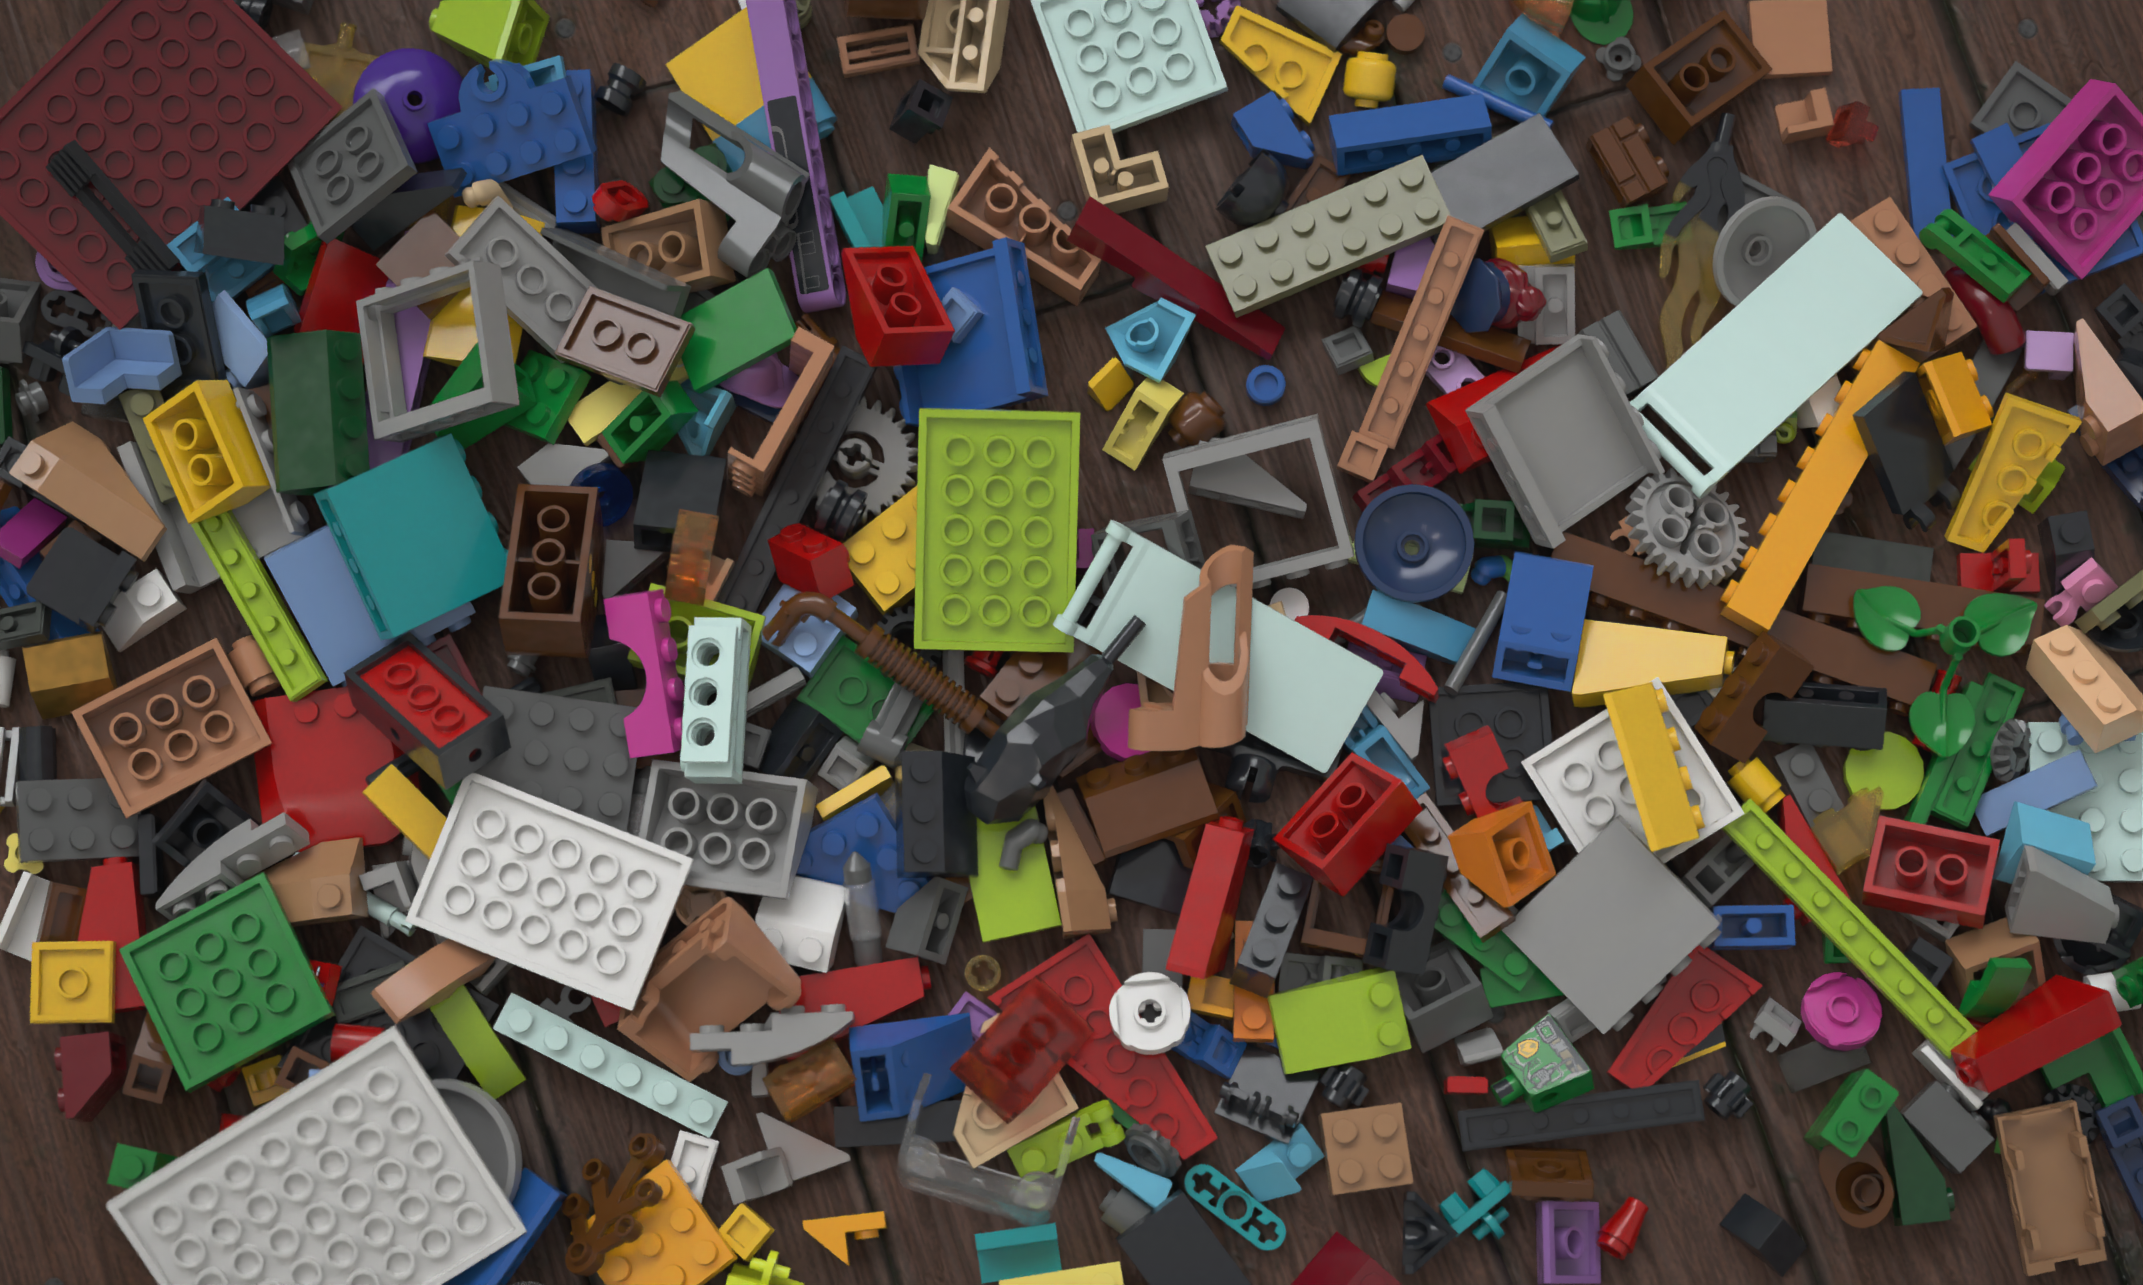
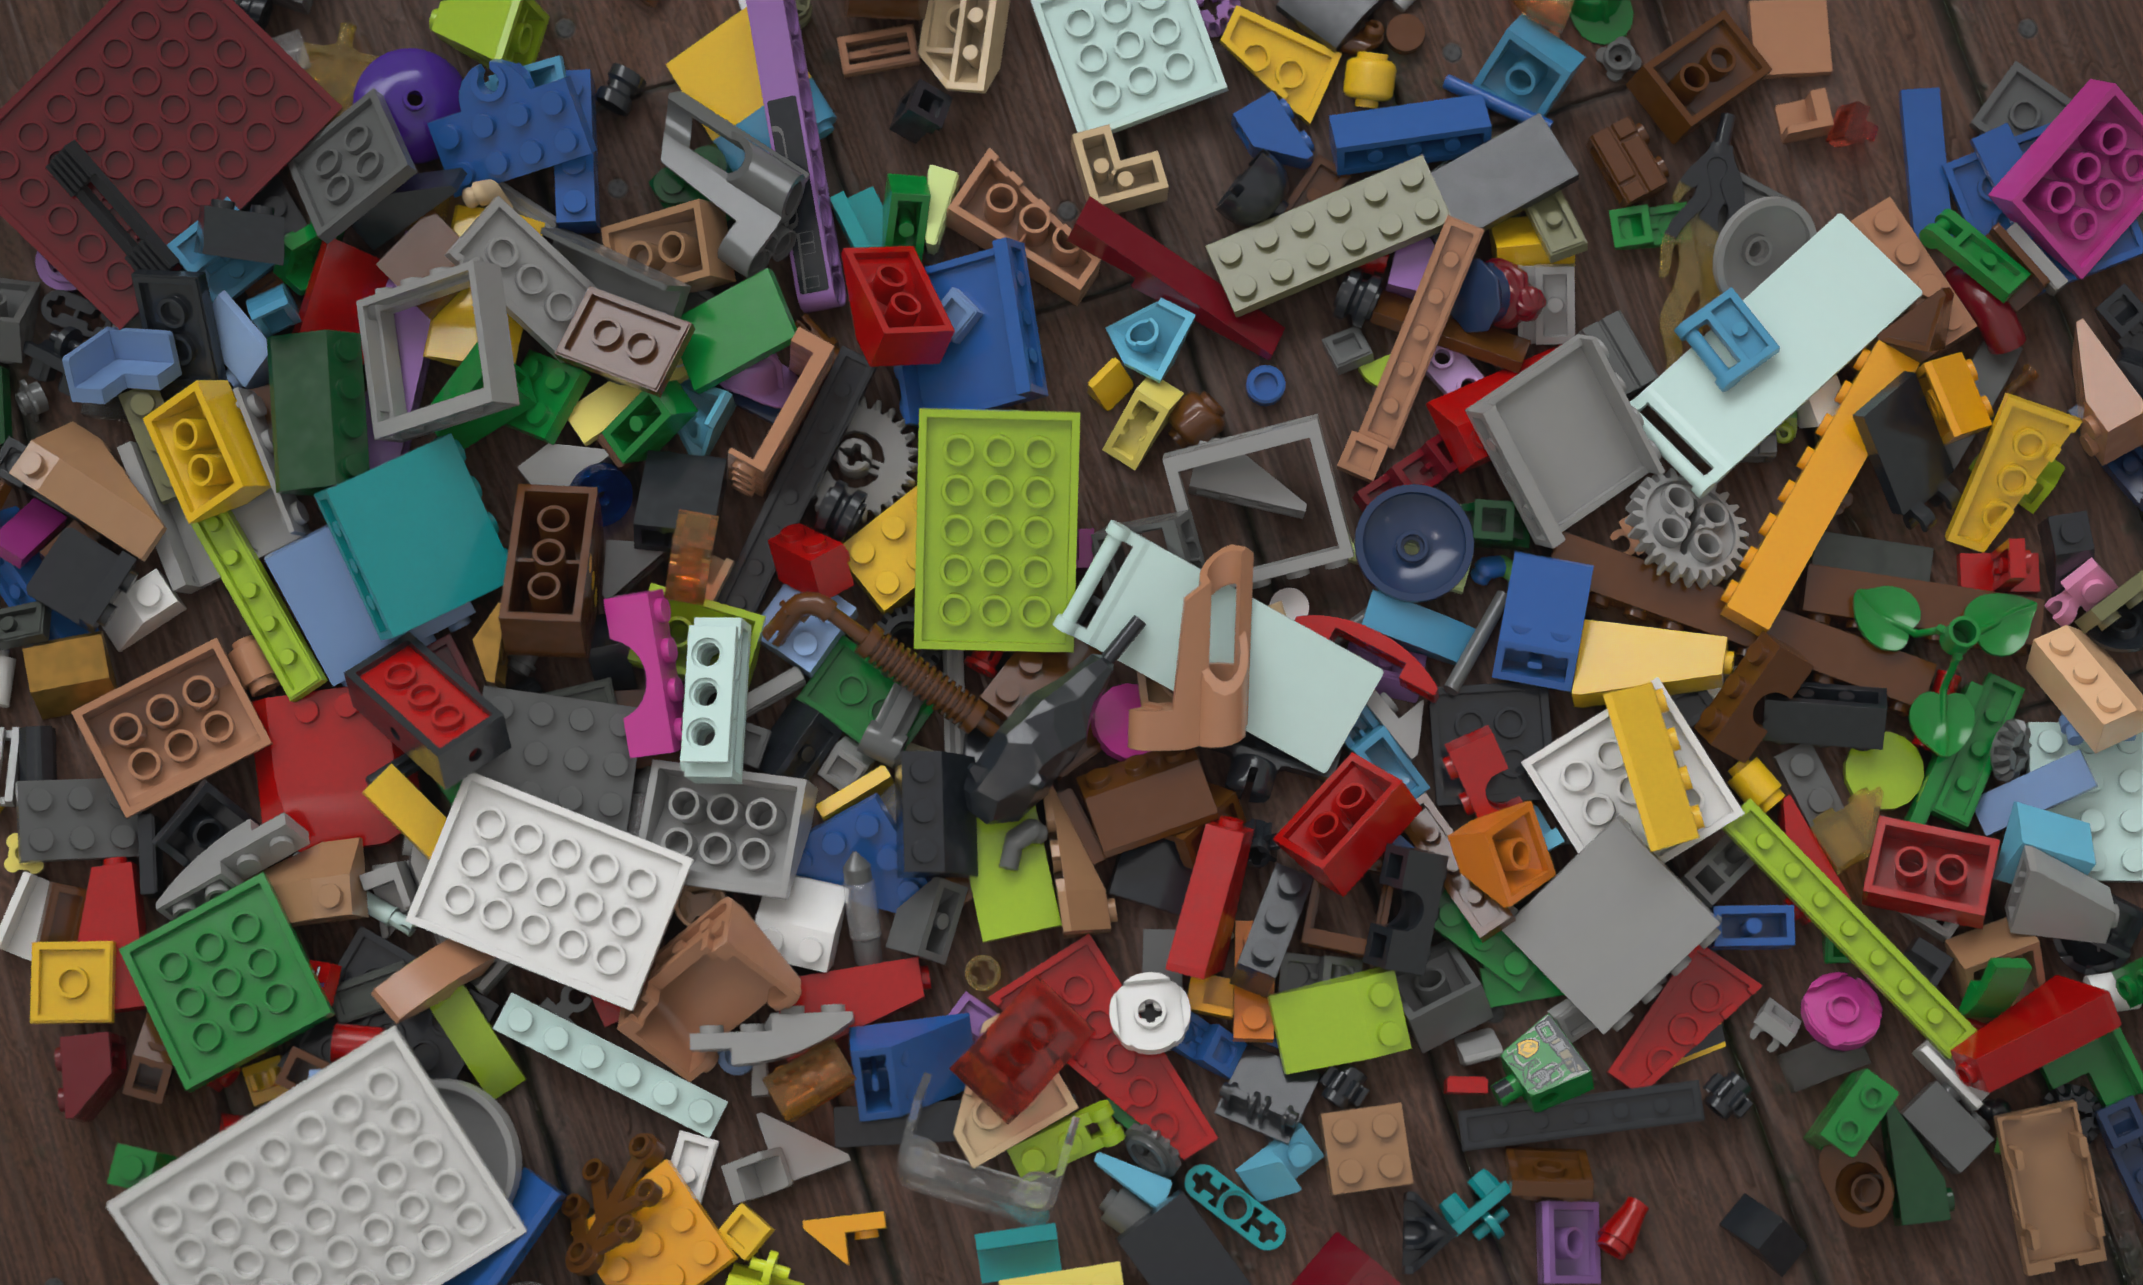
red plate [592,180,649,222] -> none
lavender panel [2020,330,2074,380] -> none
none -> pearl gold slope [473,603,510,689]
none -> dark azure plate [1674,287,1780,393]

